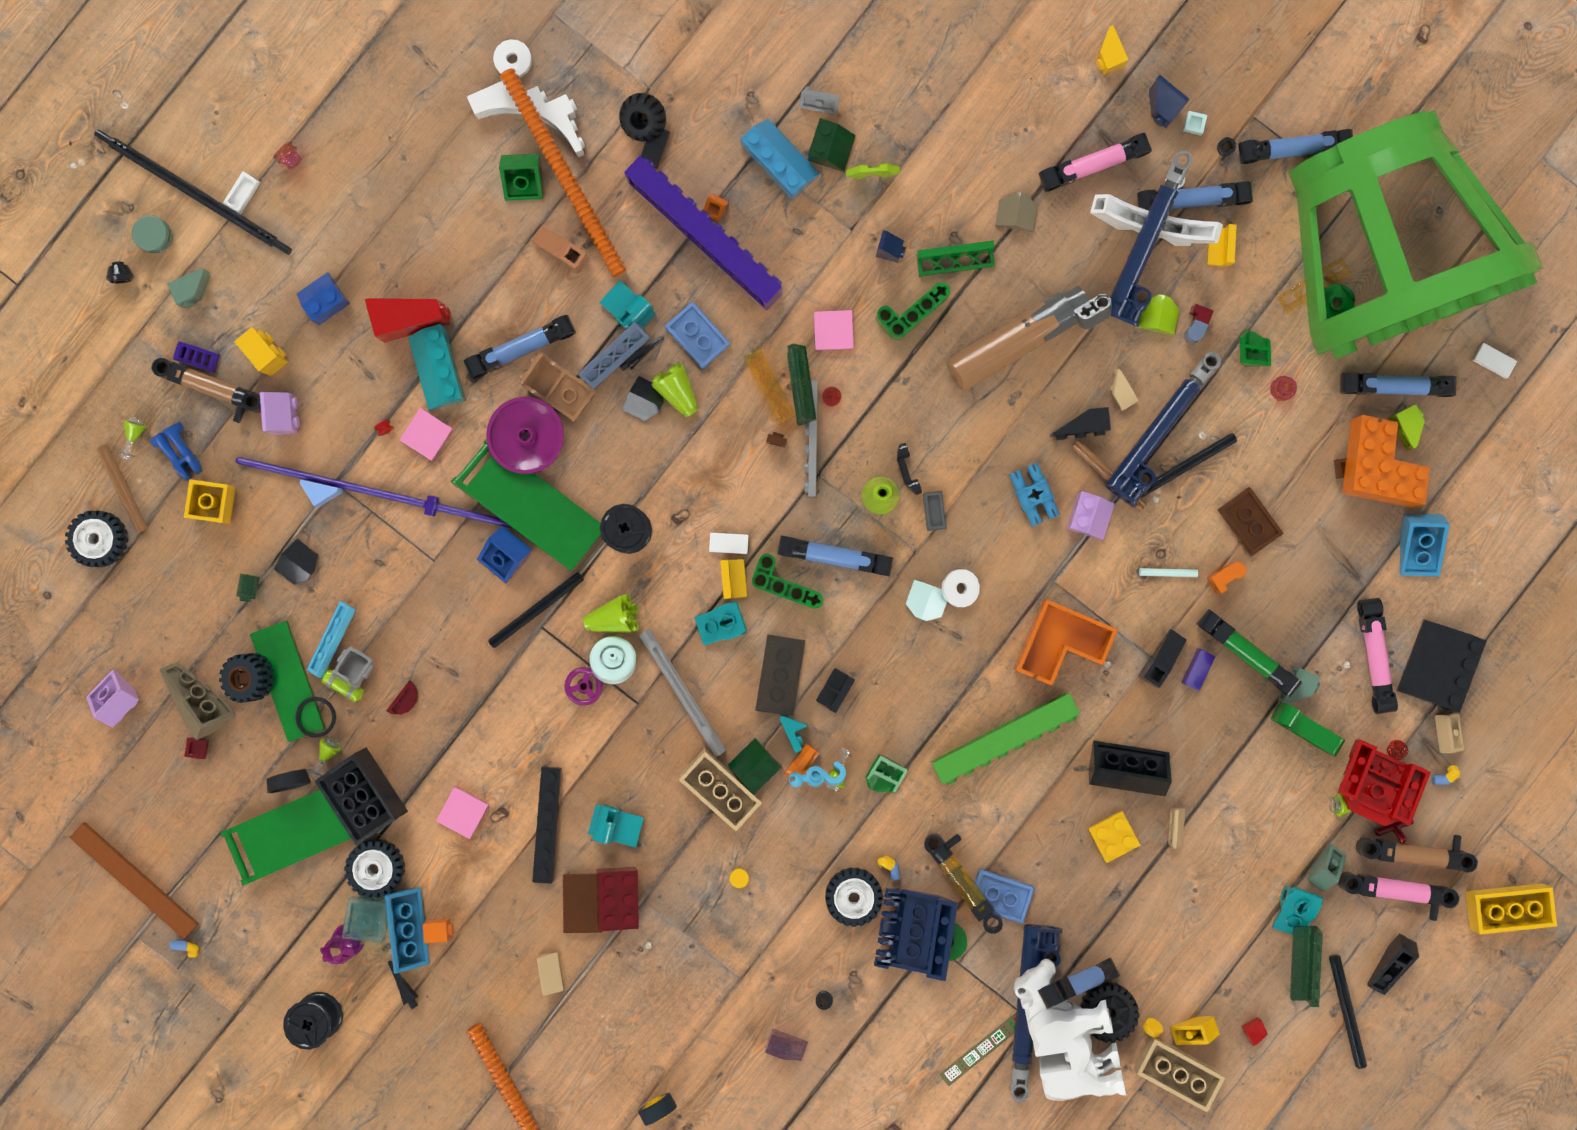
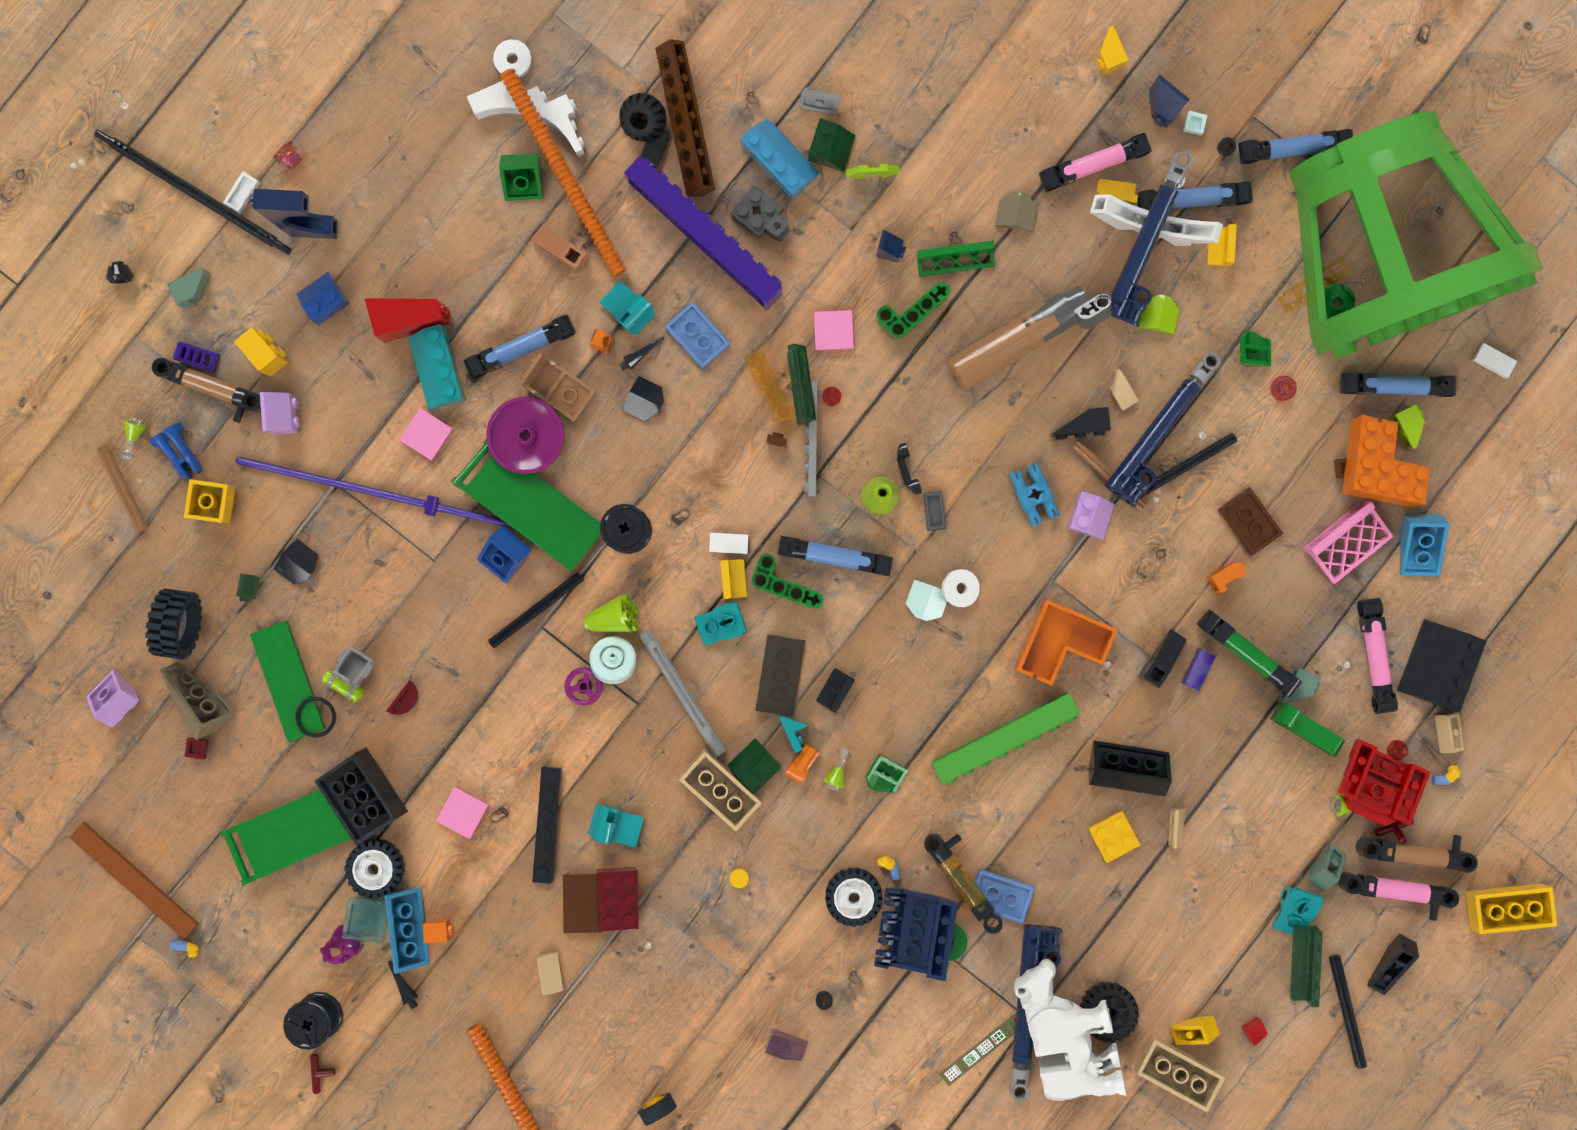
wheel [65,511,128,567] -> none
sand green head [132,215,173,254] -> none
black wheel [219,653,275,703] -> none
black tyre [267,769,311,793] -> none
light blue slope [300,479,343,507] -> none
medium azure plate [307,601,356,678] -> none
piece [308,736,341,779] -> none
red bush [374,420,394,436] -> none
sand blue fence [578,322,650,389] -> none
lime cone [651,362,698,417] -> none
orange slope [703,194,729,222] -> none
medium azure piece [788,761,846,787] -> none
black piece [1037,958,1120,1009] -> none
light aqua piece [1139,568,1198,577] -> none
yellow piece [1143,1018,1163,1038] -> none
leg [1184,304,1214,343] -> none
none -> black wheel [145,588,202,660]
none -> dark blue arch [251,189,338,239]
none -> dark red piece [310,1054,335,1094]
none -> orange leg [589,329,614,354]
none -> reddish brown brick [655,39,715,197]
none -> dark grey plate [730,185,789,241]
none -> yellow panel [1096,179,1138,205]
none -> bright pink fence [1303,500,1394,584]

